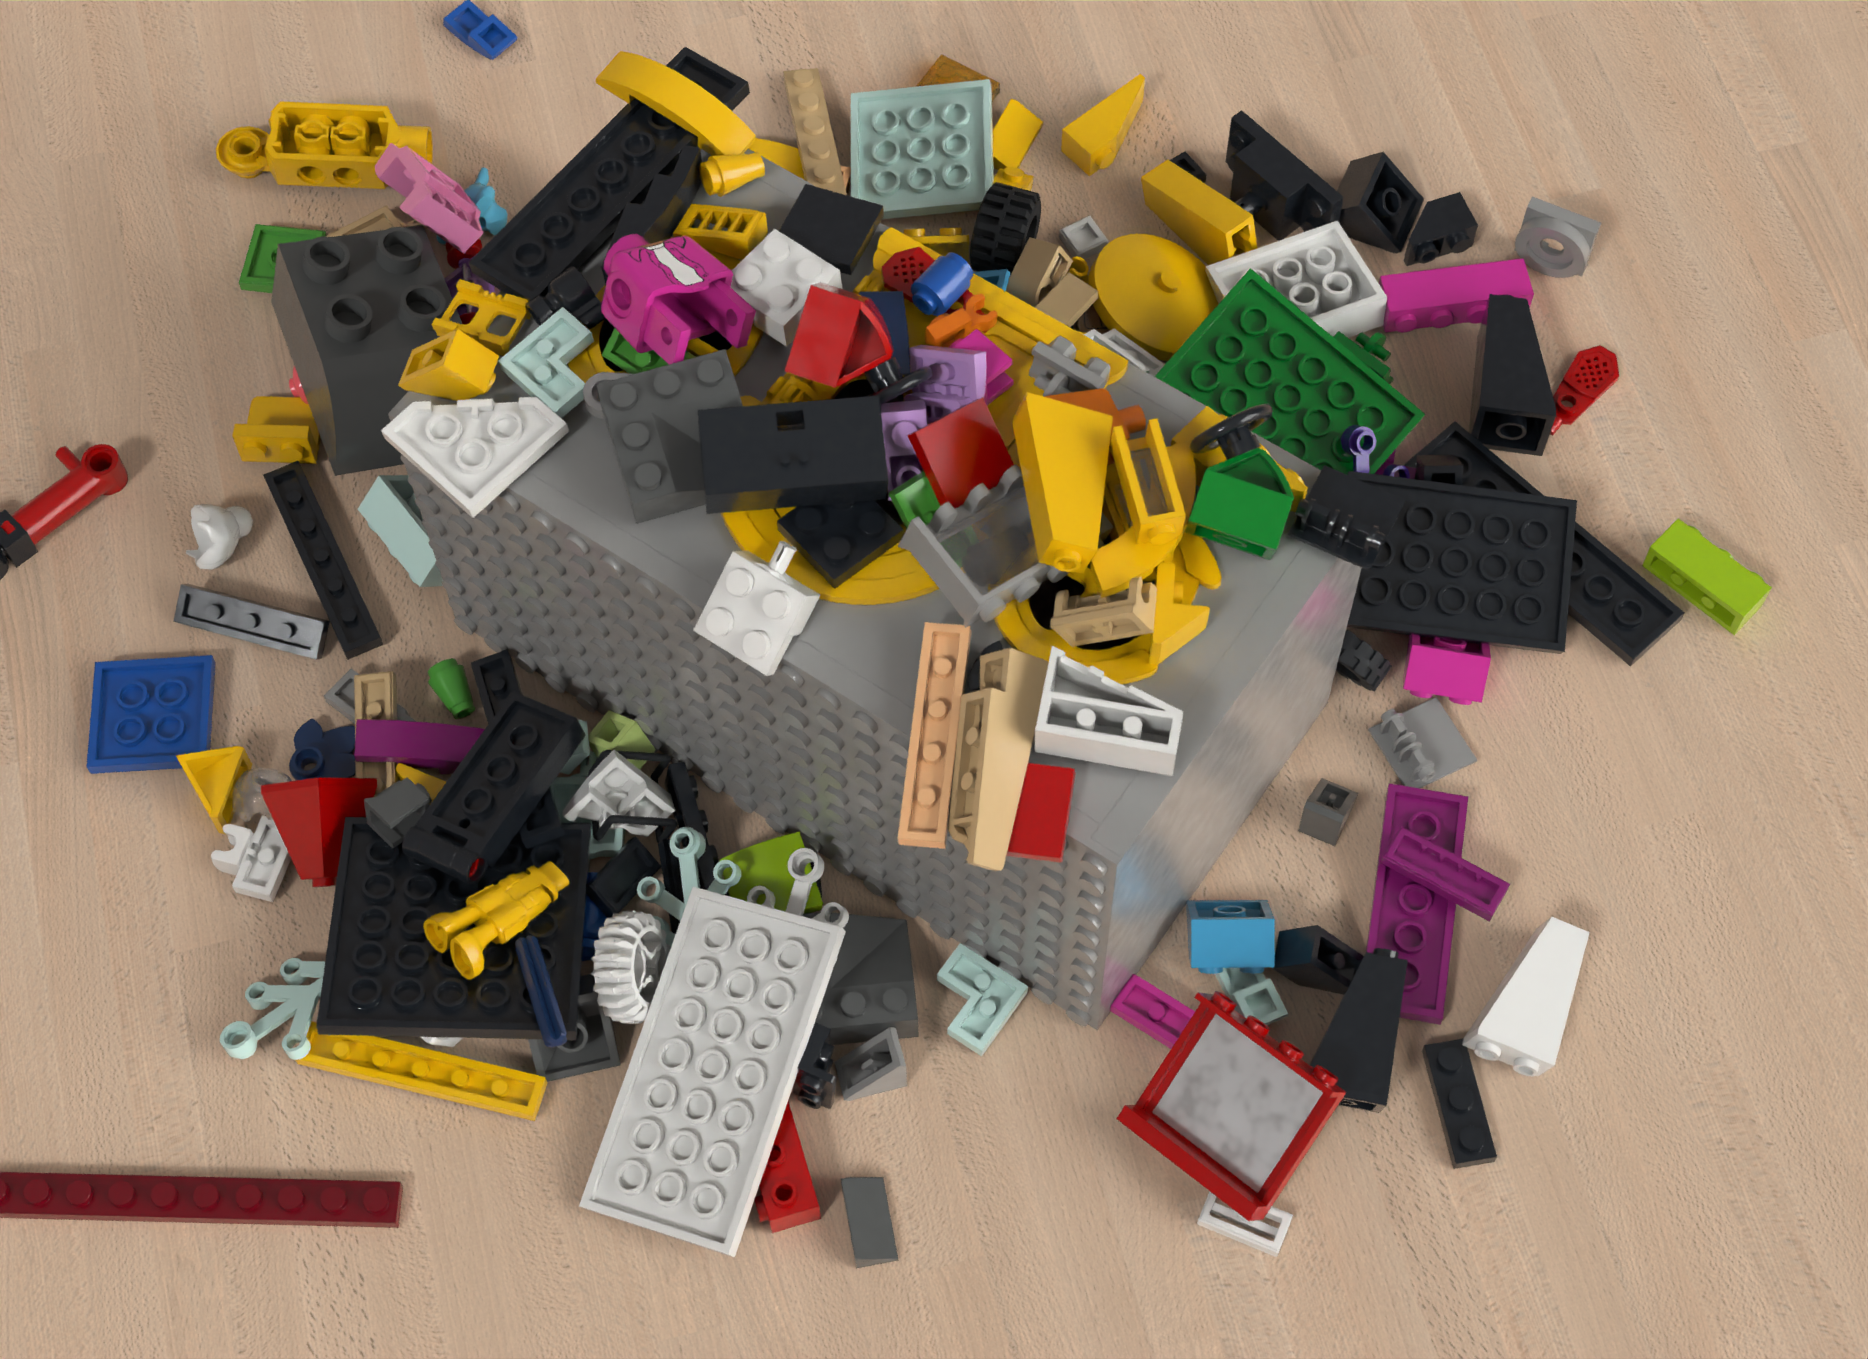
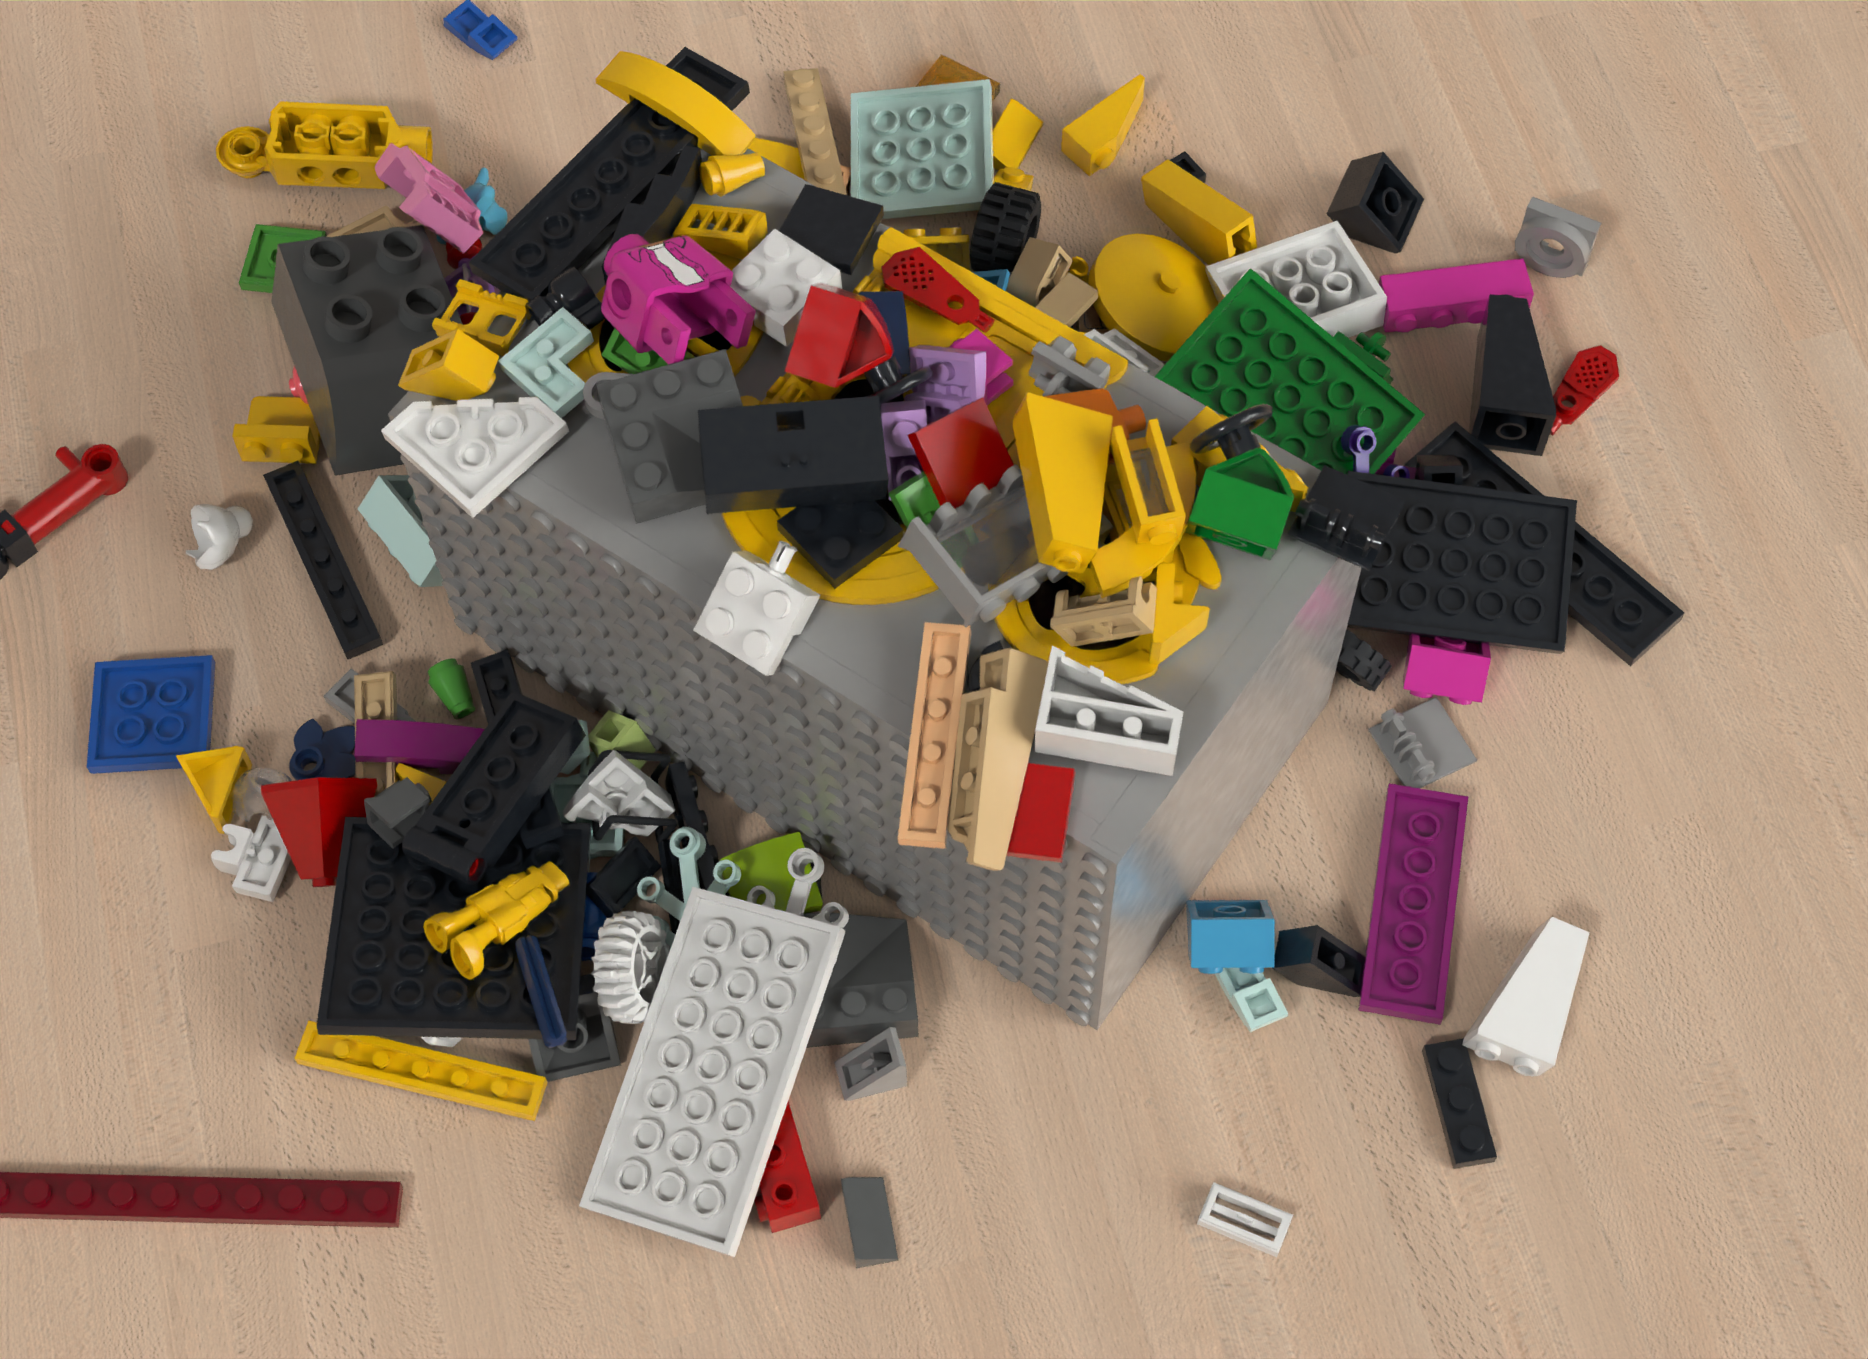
plate [173,583,330,660] -> none
light aqua plant [220,958,325,1060] -> none
black bracket [793,1022,836,1109] -> none
blue brick [911,252,973,316] -> none
orange plate [925,294,997,348] -> none
light aqua plate [937,943,1028,1056] -> none
white tile [1059,215,1109,259] -> none
dark pink hinge [1110,974,1195,1049] -> none
panel [1116,991,1346,1221] -> none
black brick [1225,110,1344,241] -> none
dark grey slope [1298,778,1358,846] -> none
black slope [1309,948,1408,1113] -> none
magenta plate [1380,826,1510,922] -> none
black slope [1404,192,1478,266] -> none
lime brick [1642,518,1772,635] -> none

